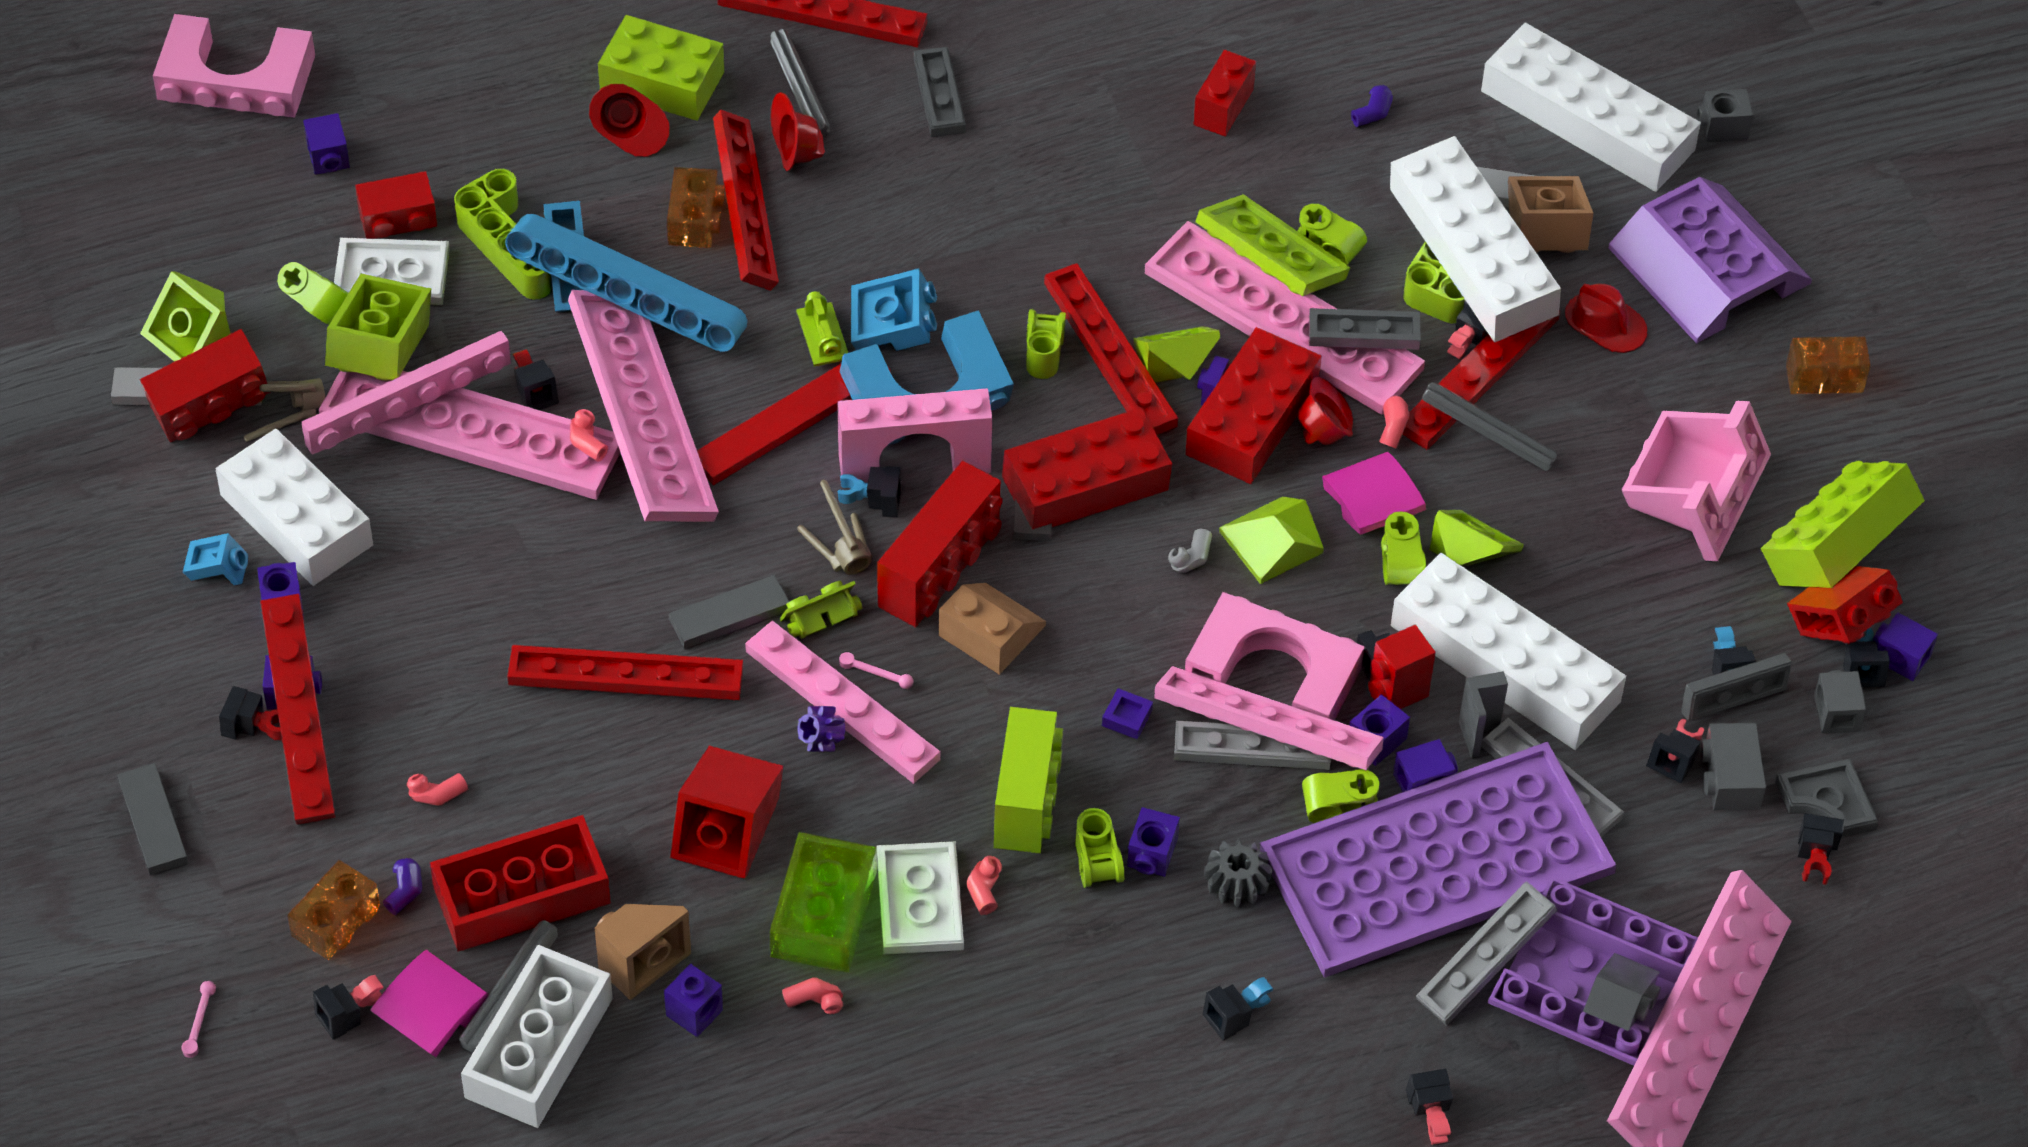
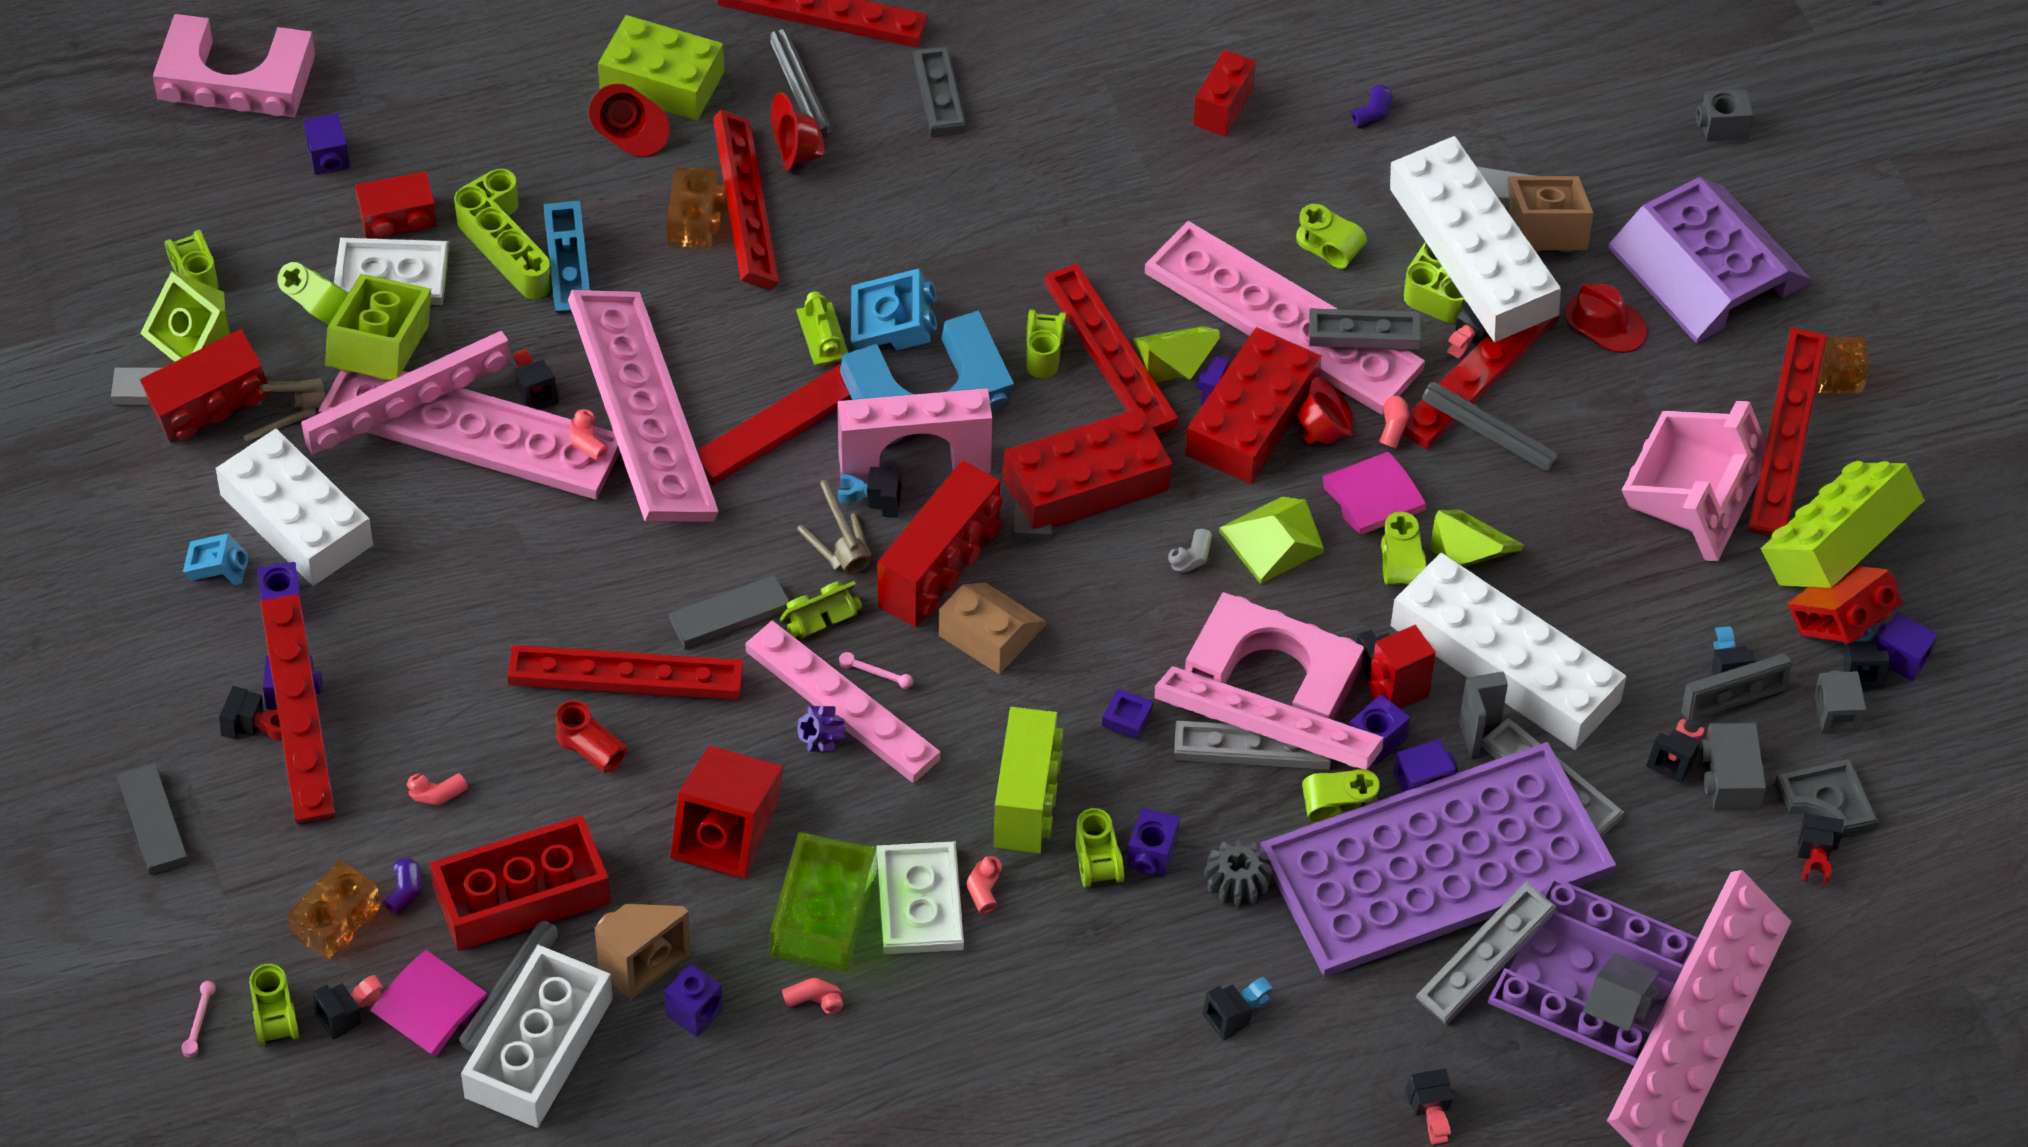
dark azure beam [505,214,747,352] -> none
lime plate [1195,194,1350,296] -> none
white brick [1481,23,1701,192] -> none
none -> lime piece [164,229,219,289]
none -> lime piece [249,964,300,1047]
none -> red piece [556,700,628,774]
none -> red tile [1747,327,1828,537]

